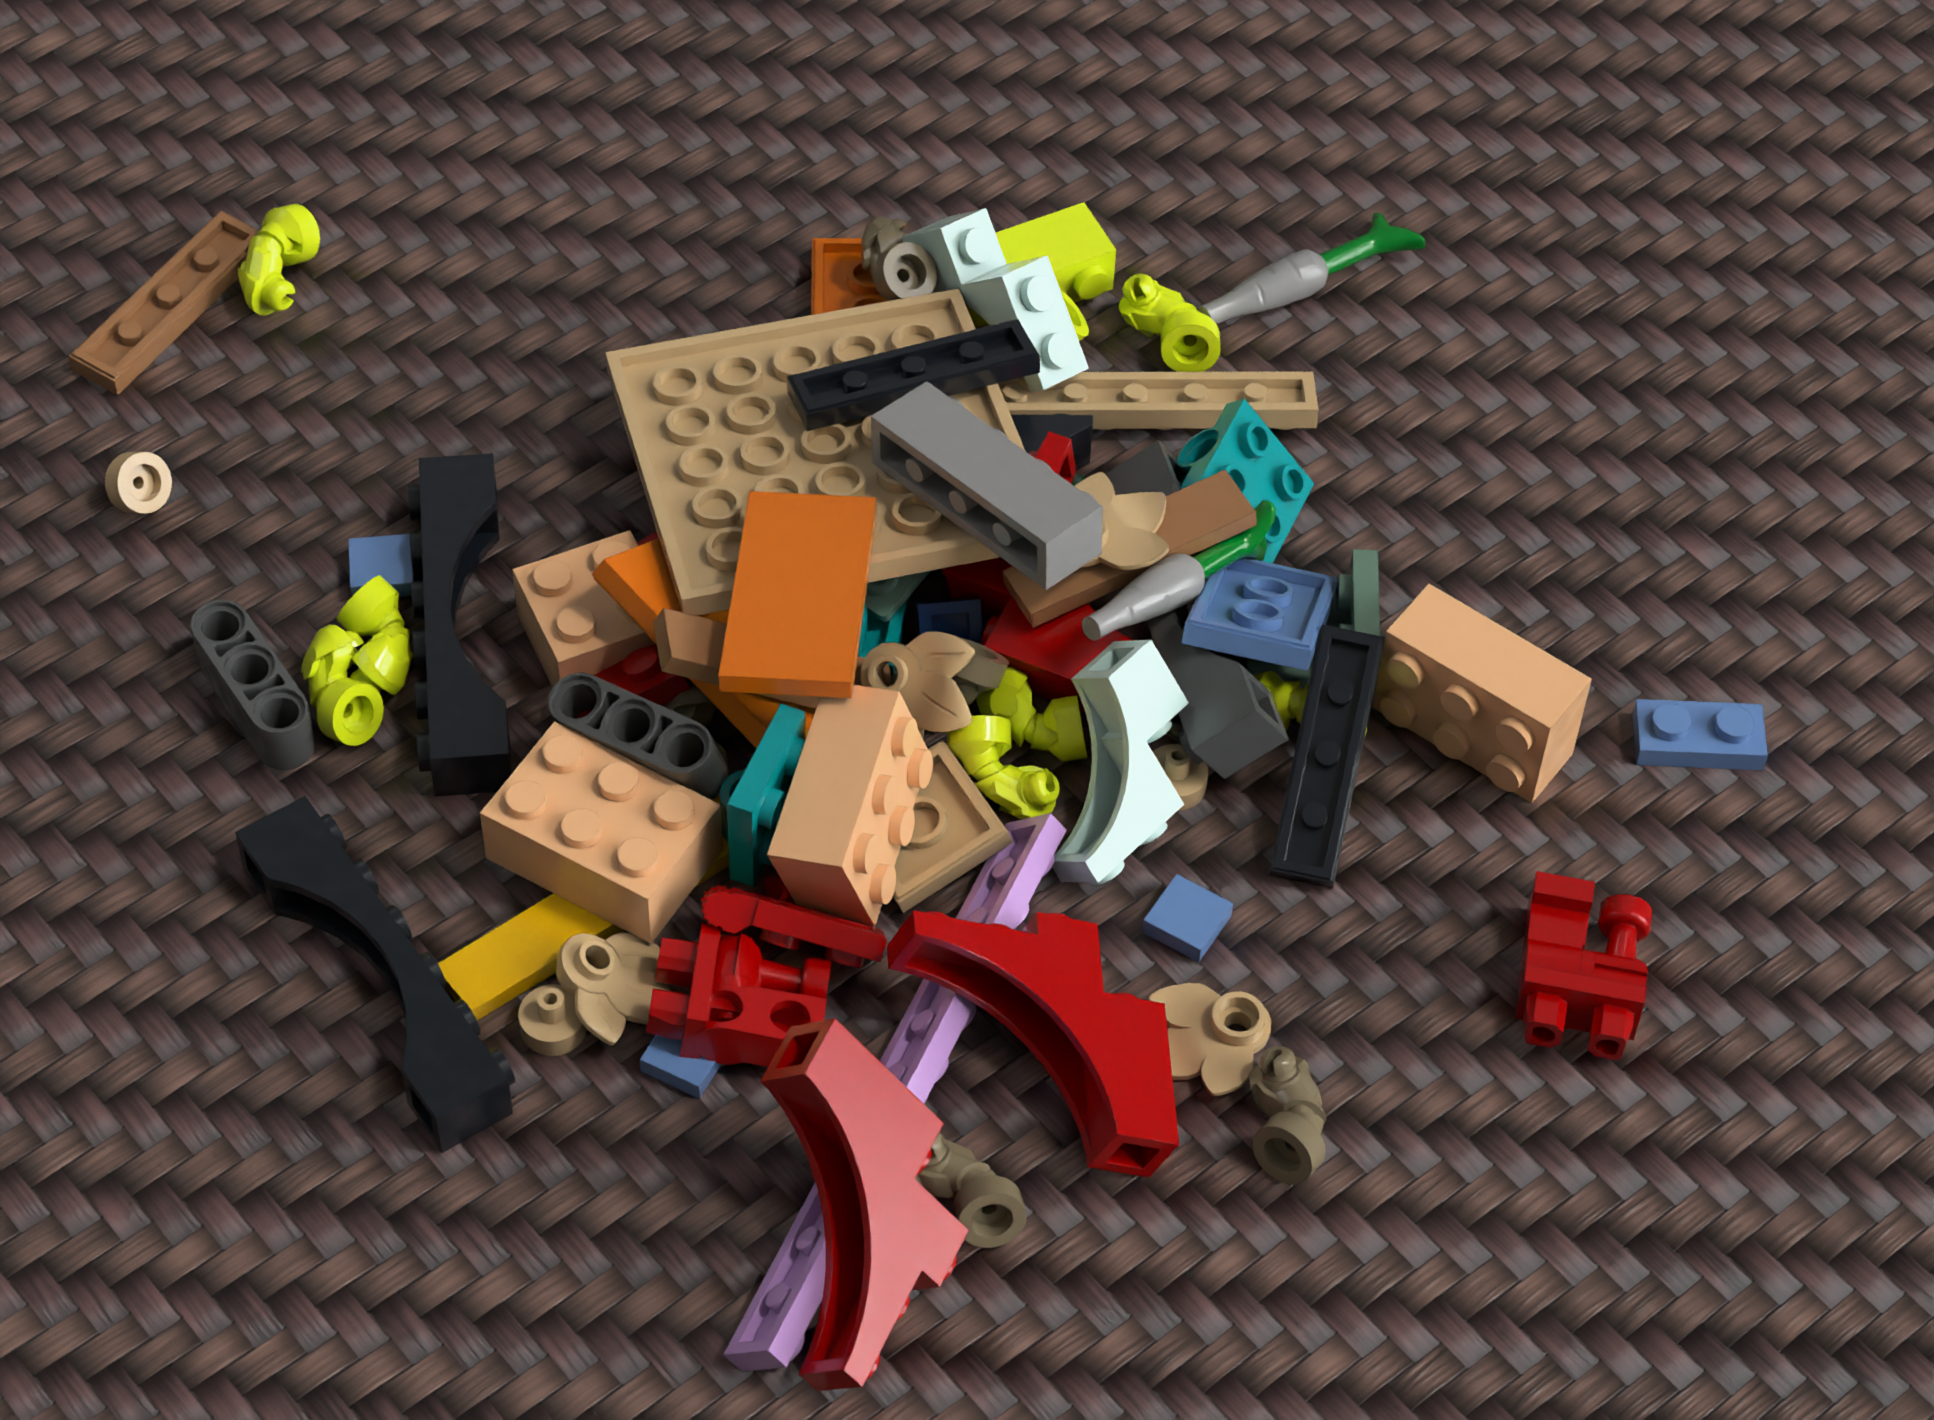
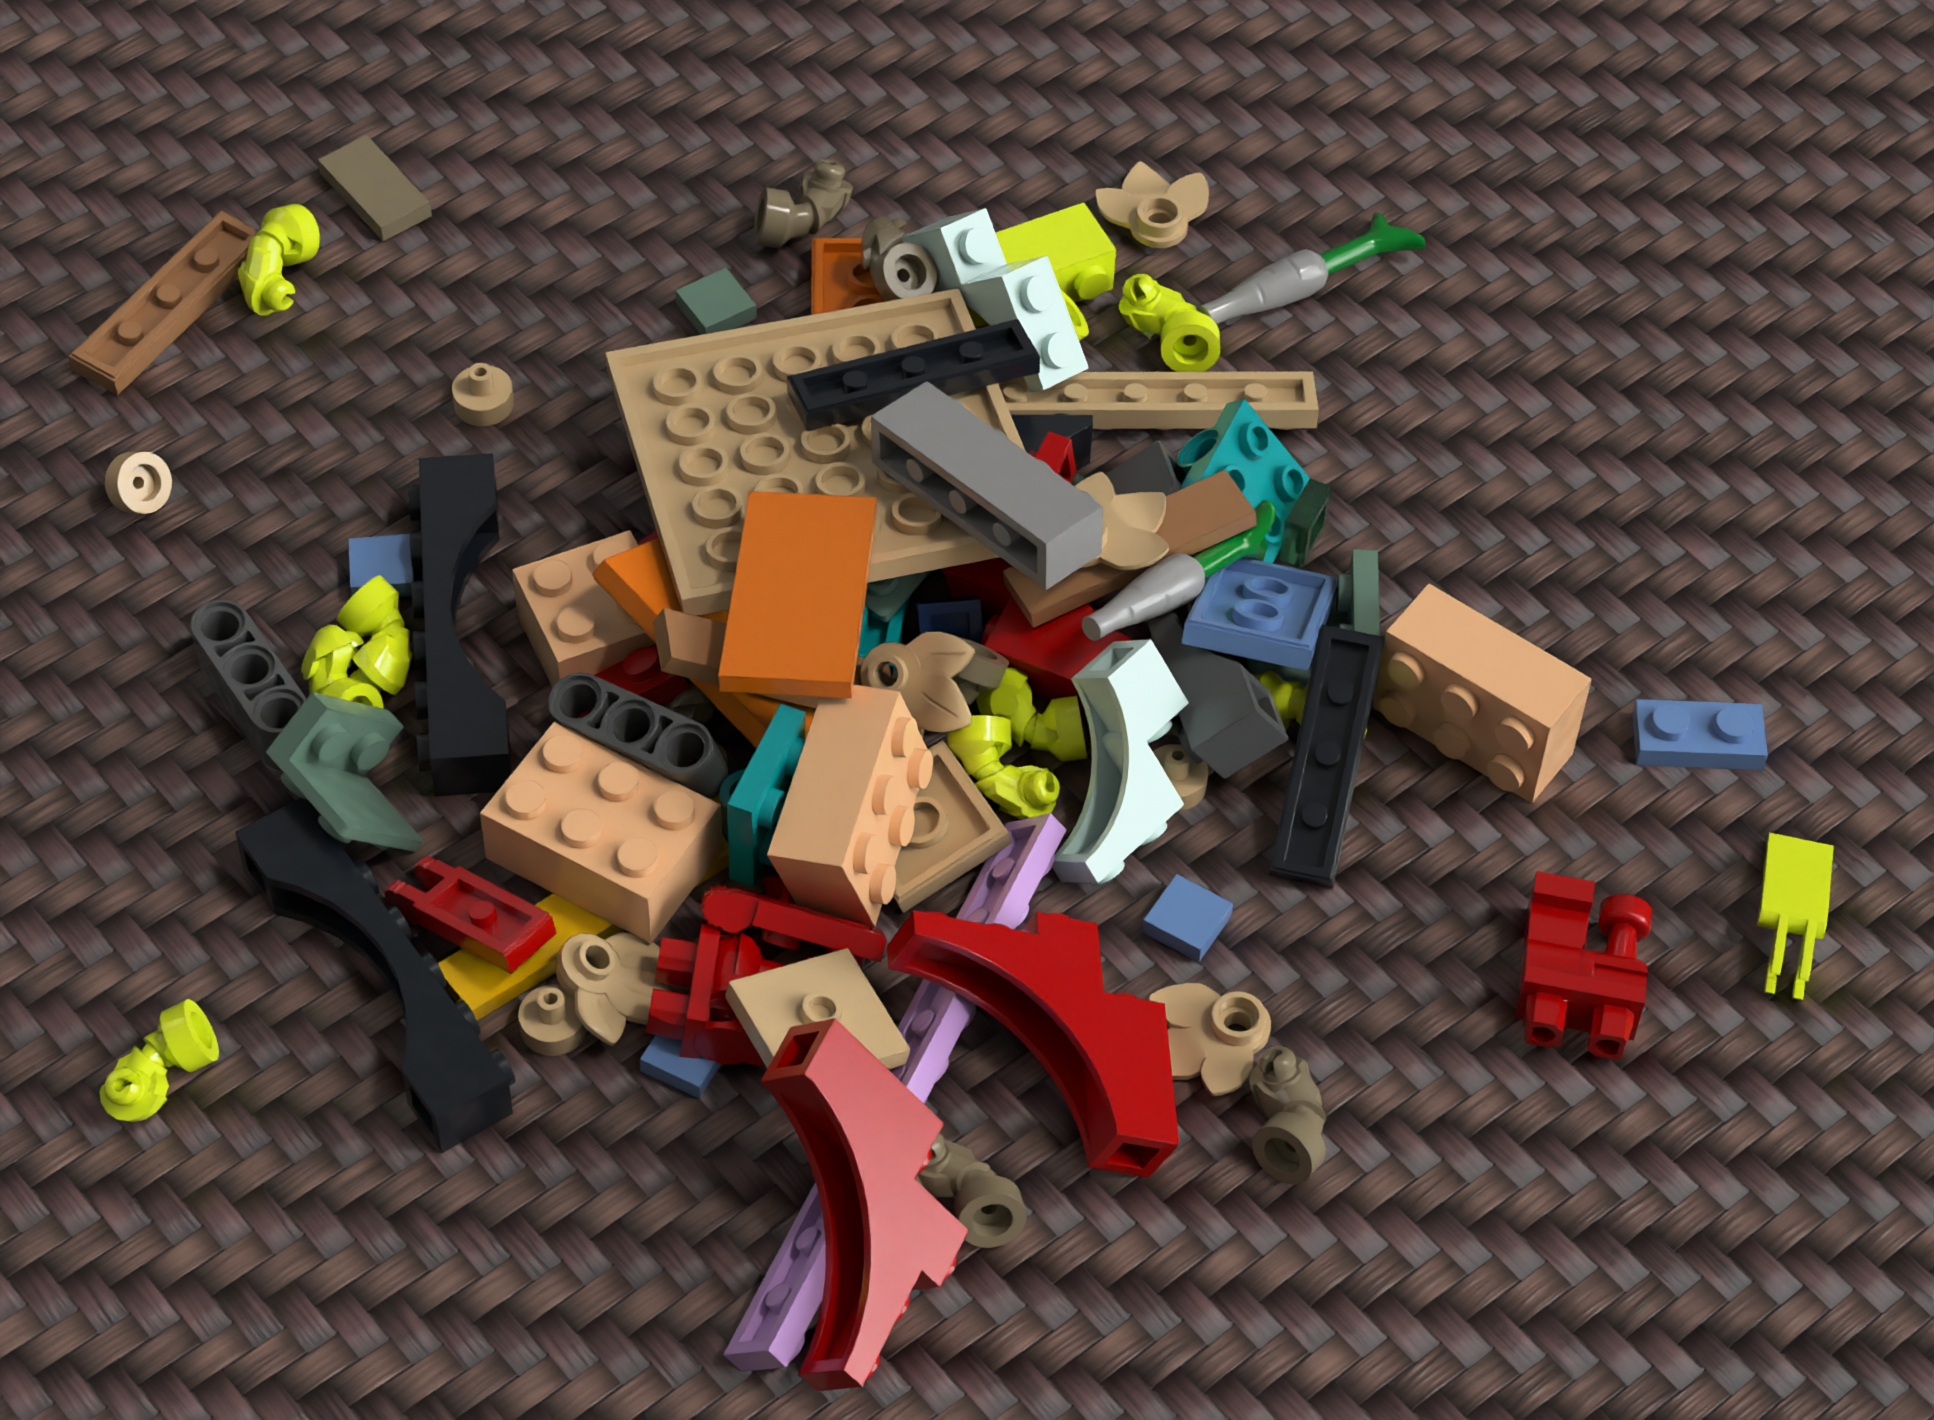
none -> neon yellow arm [99,999,219,1122]
none -> sand green bracket [266,692,424,852]
none -> dark tan tile [318,135,432,241]
none -> red hinge [383,855,557,974]
none -> tan tile [452,363,514,426]
none -> sand green tile [675,268,757,335]
none -> tan plate [725,948,911,1069]
none -> dark tan arm [753,159,853,249]
none -> tan plate [1095,161,1209,248]
none -> clear green tile [1280,478,1331,567]
none -> neon yellow arm [1756,832,1834,1001]

